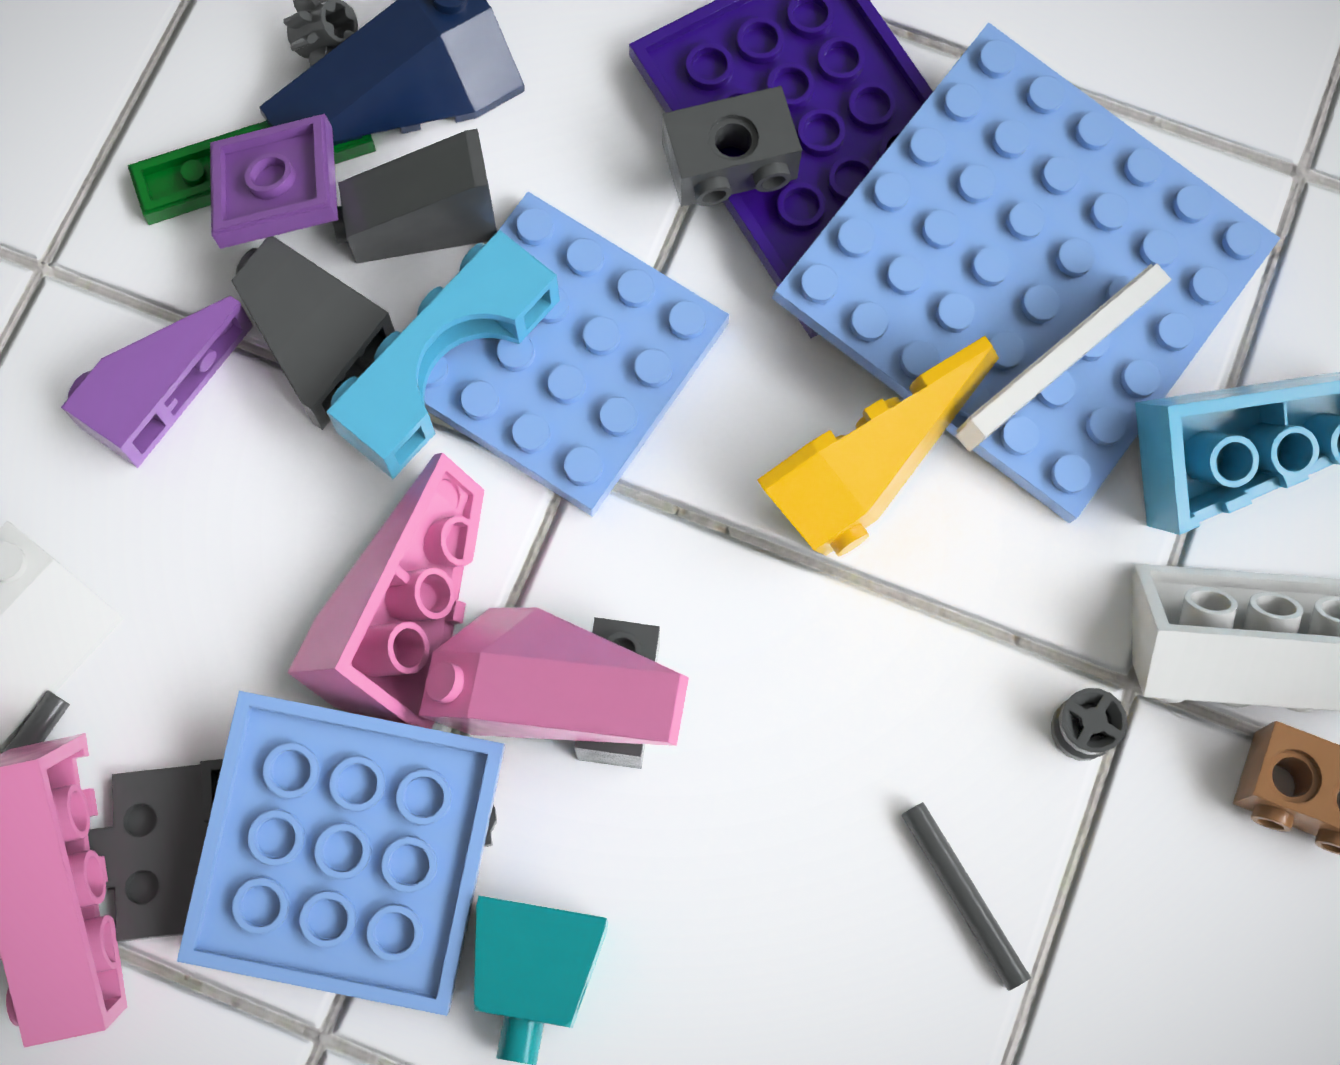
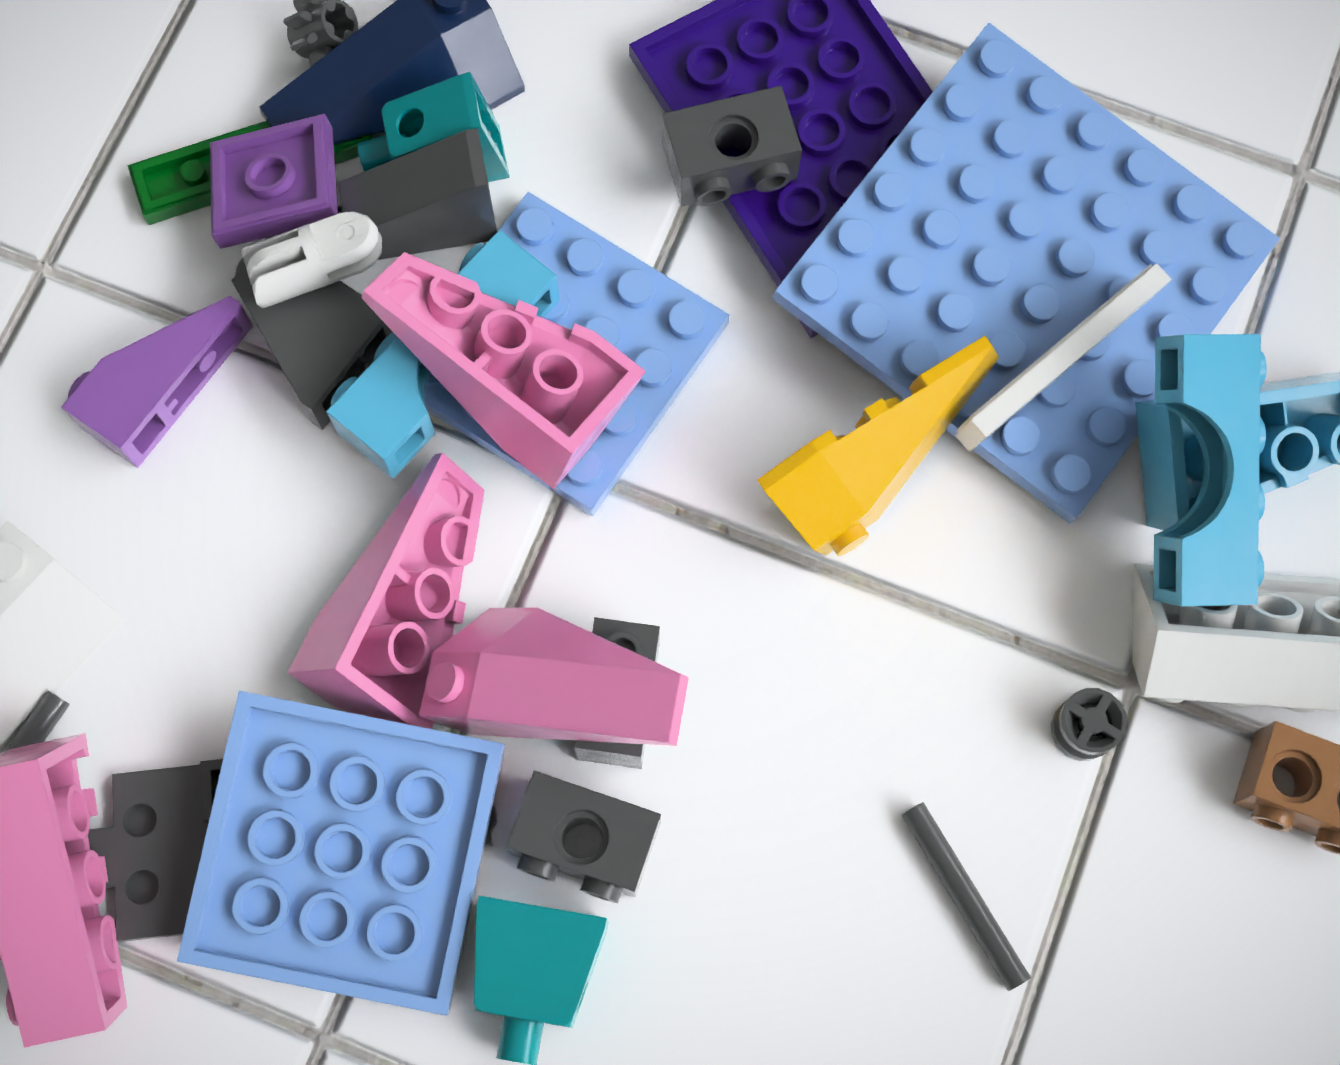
none -> white arm [241,211,382,308]
none -> teal torso [358,72,510,182]
none -> bright pink wedge [361,252,646,490]
none -> dark grey brick [506,770,661,904]
none -> medium azure arch [1153,334,1267,607]

